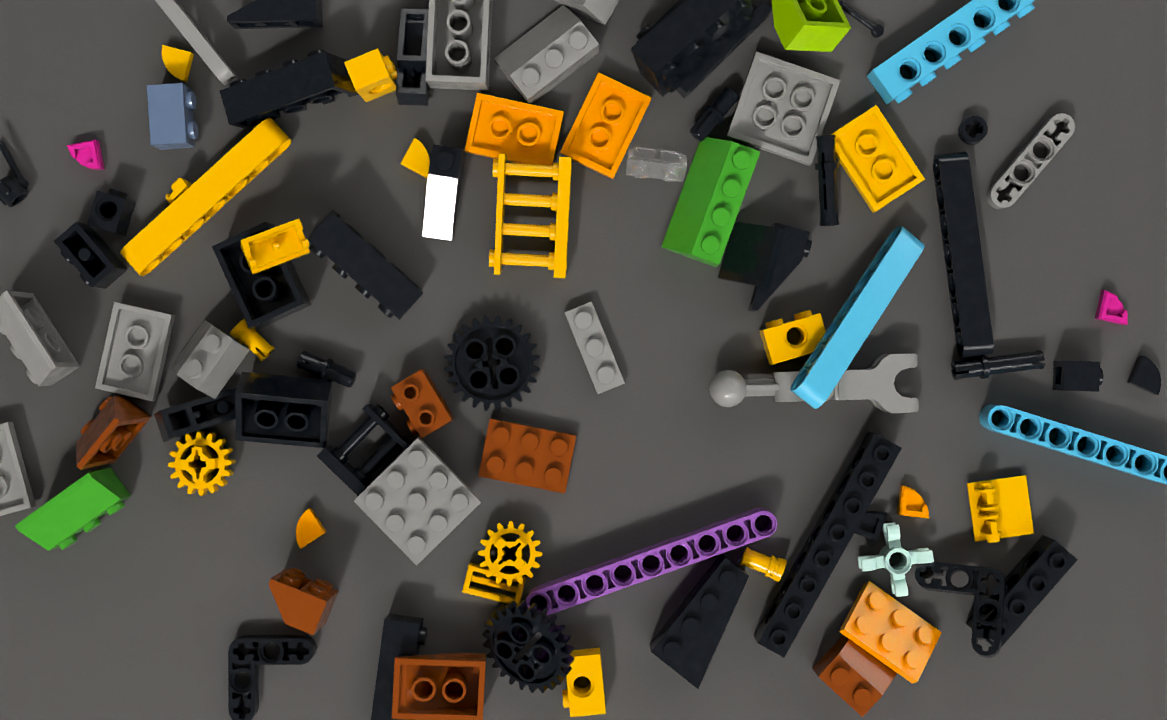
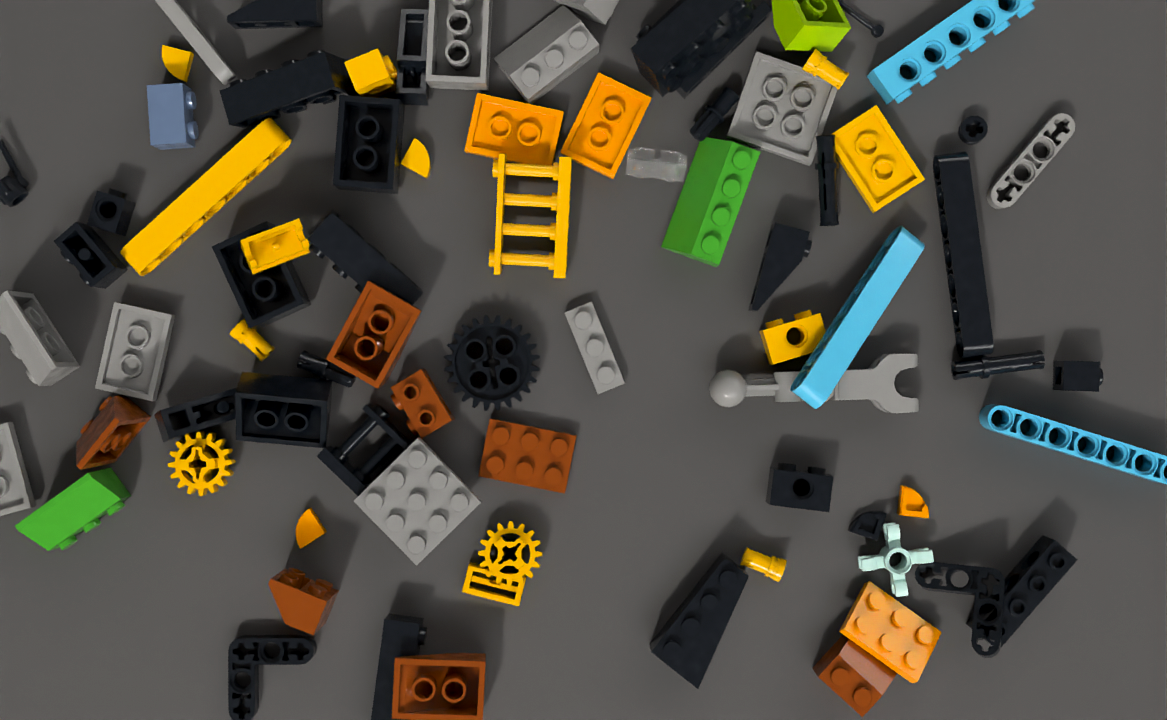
dark pink tile [67,140,105,170] -> none
yellow tile [165,178,192,204] -> none
light grey slope [170,320,250,399] -> none
slope [422,144,466,241] -> none
black gear [482,600,575,693] -> none
medium lavender beam [526,507,777,615] -> none
yellow brick [562,648,606,717] -> none
black tile [718,221,785,289] -> none
black brick [754,431,902,658] -> none
yellow hinge [967,475,1034,543] -> none
dark pink tile [1095,290,1128,325] -> none
black tile [1128,356,1161,395] -> none
none -> dark orange slope [326,281,422,389]
none -> black brick [333,95,405,194]
none -> black brick [766,463,833,512]
none -> yellow pin [802,48,849,90]

